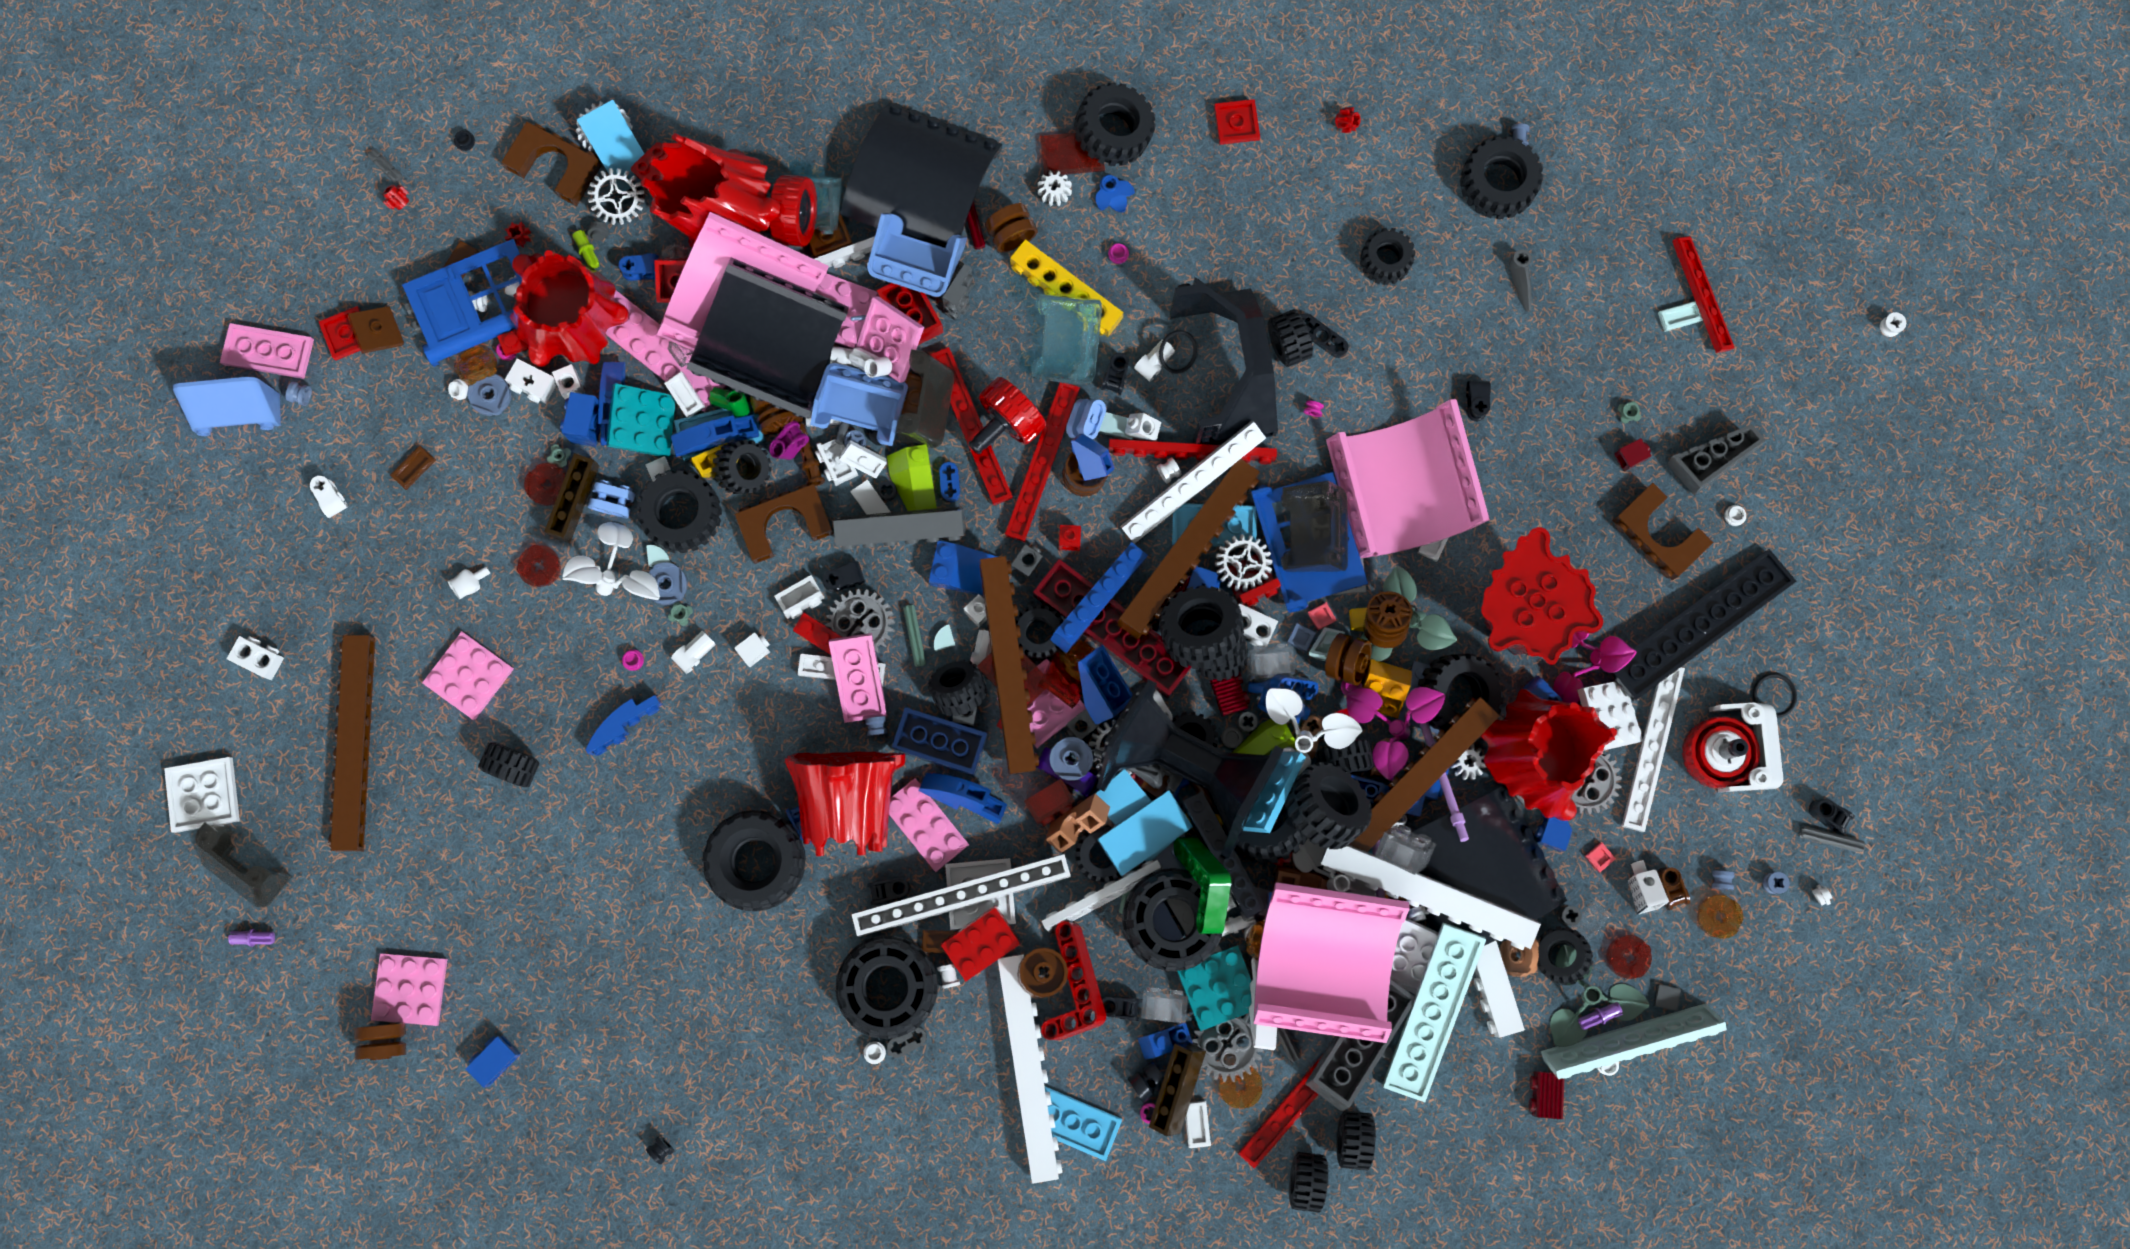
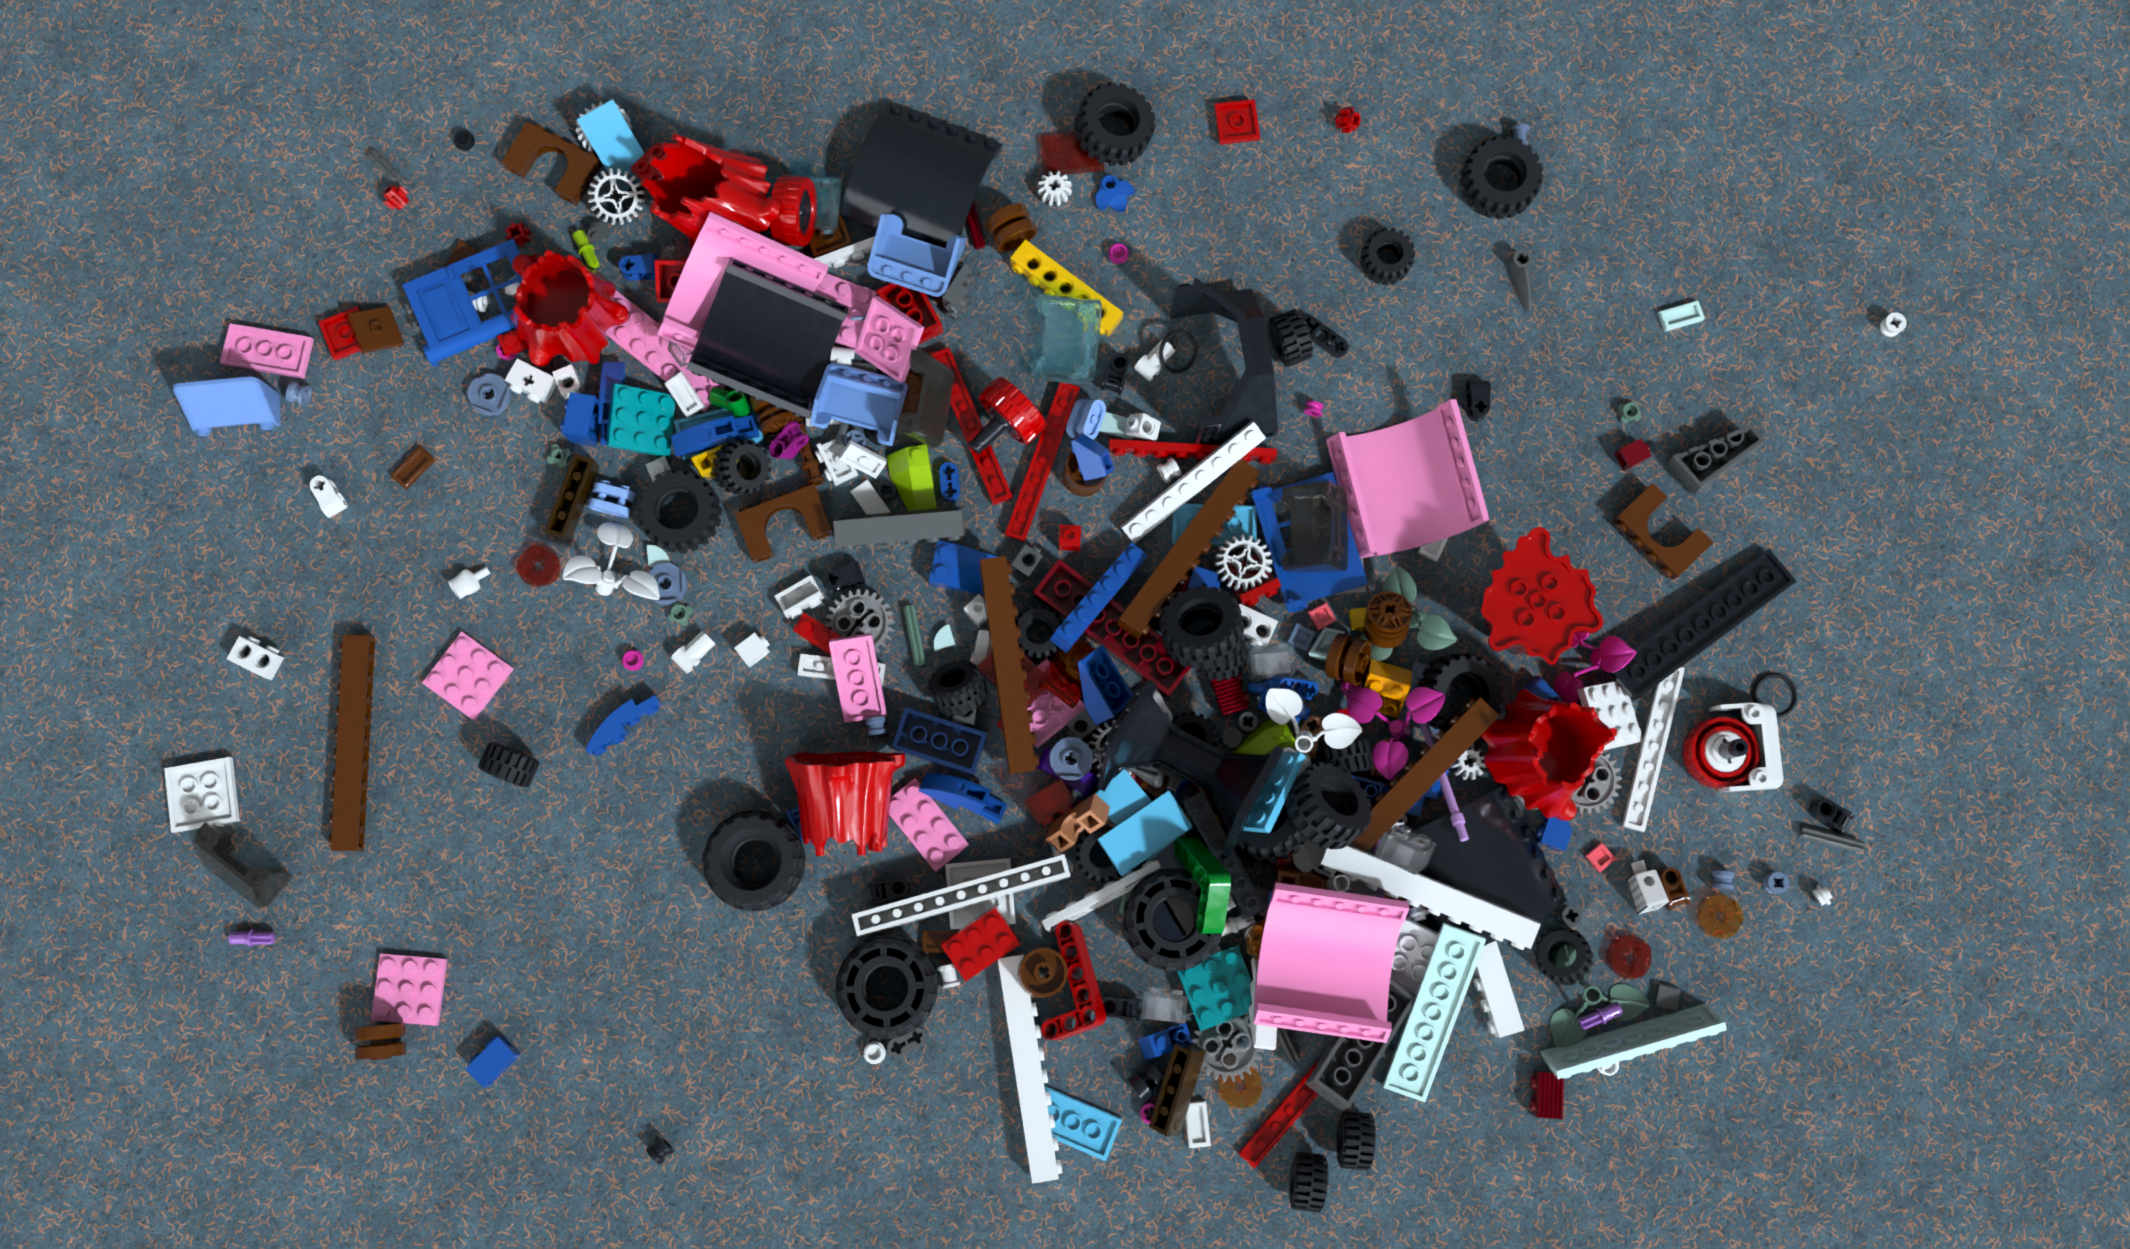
white plate [448,379,468,400] -> none
clear orange plate [454,347,497,385] -> none
clear red plate [524,463,566,506] -> none
white piece [849,347,892,378] -> none
nougat plate [1499,939,1539,977] -> none
red tile [1672,236,1735,353] -> none
white plate [1724,505,1746,526] -> none

